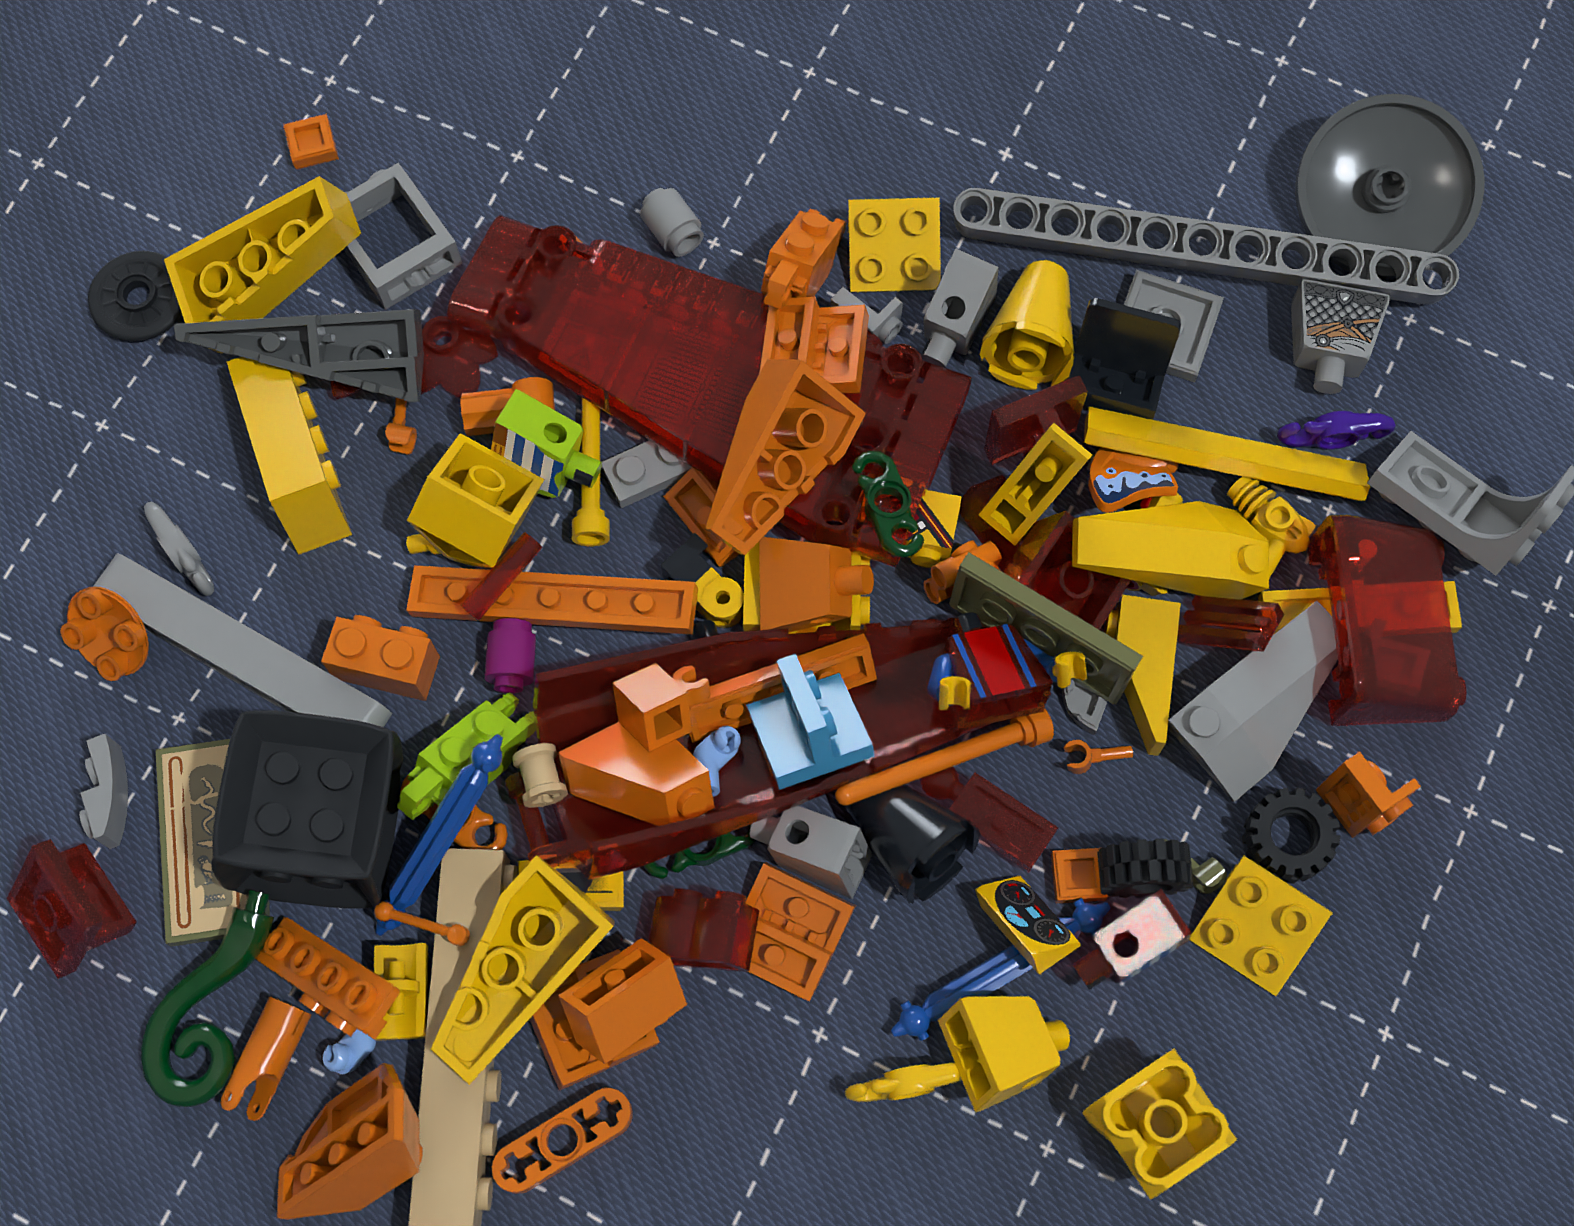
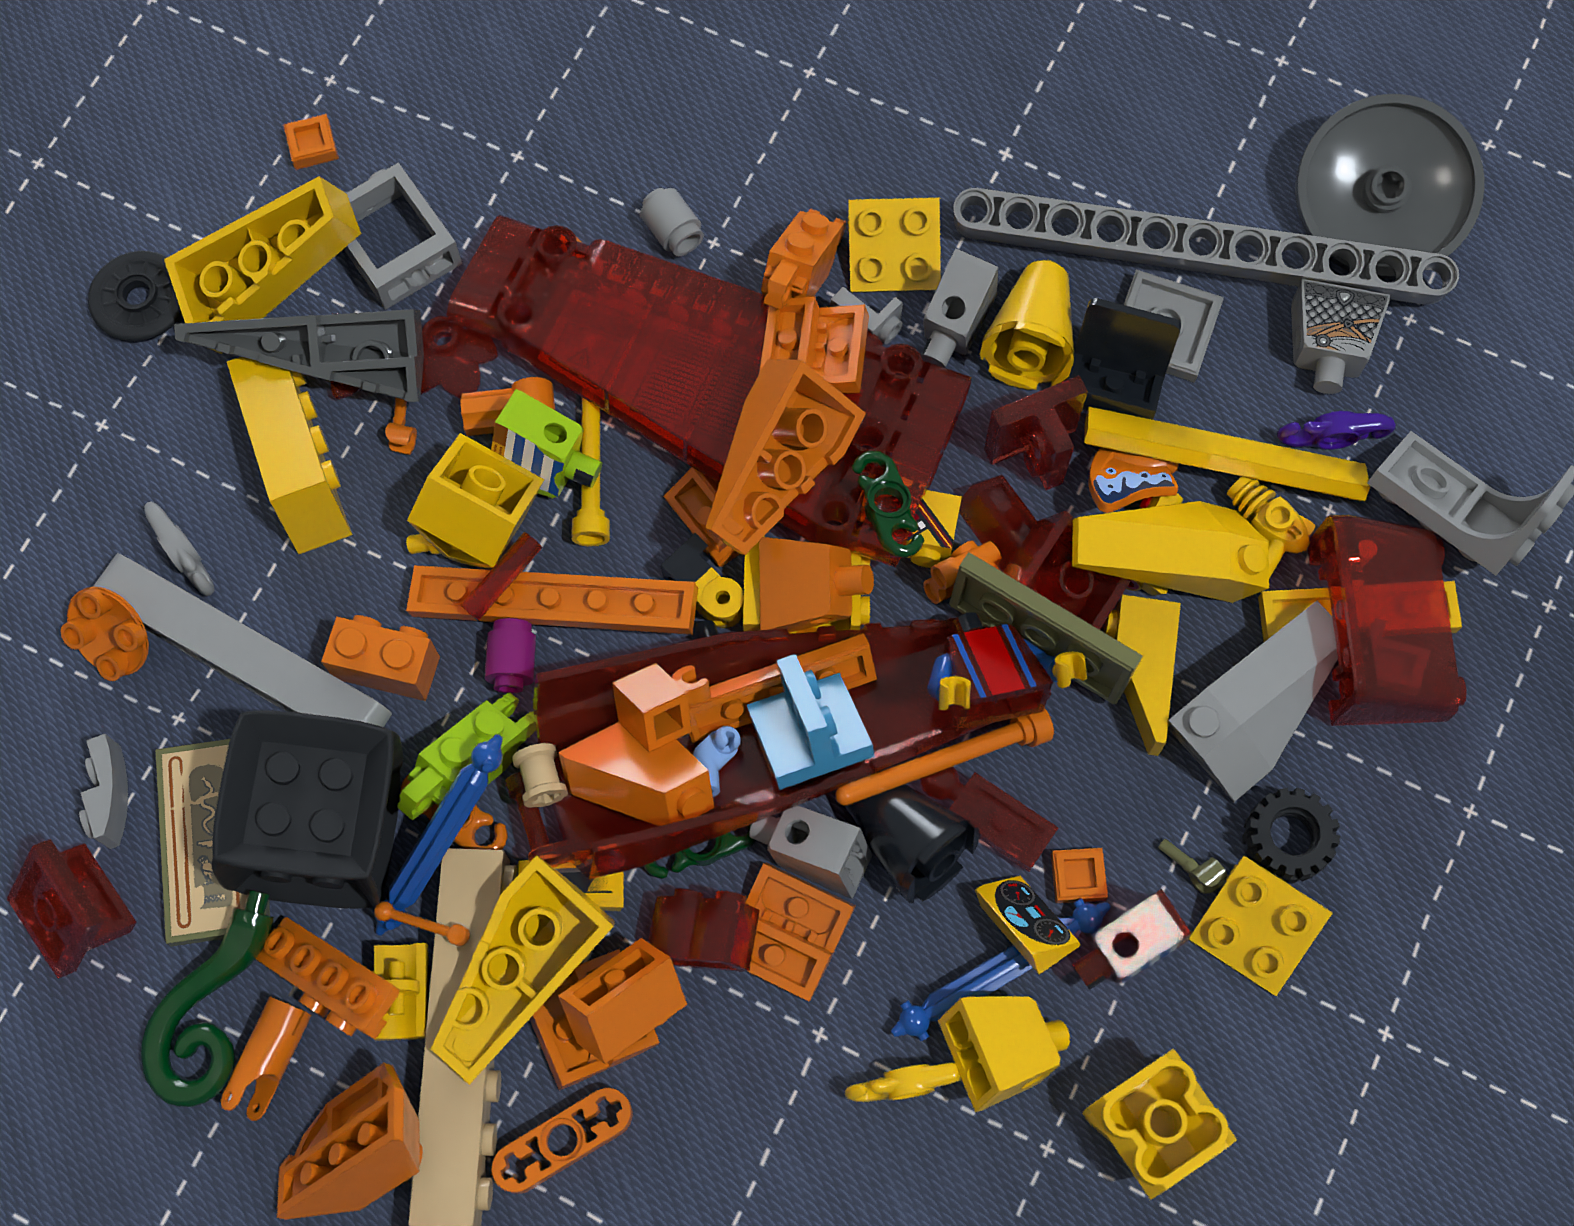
light blue arm [323,1029,376,1074] -> none
light grey plate [602,436,705,509] -> none
yellow slope [979,423,1092,546] -> none
light grey tile [1062,679,1107,735] -> none
orange hand [1064,740,1133,774] -> none
black tyre [1097,839,1194,898] -> none
clear red tile [1177,595,1284,652] -> none
orange bracket [1316,752,1421,838] -> none

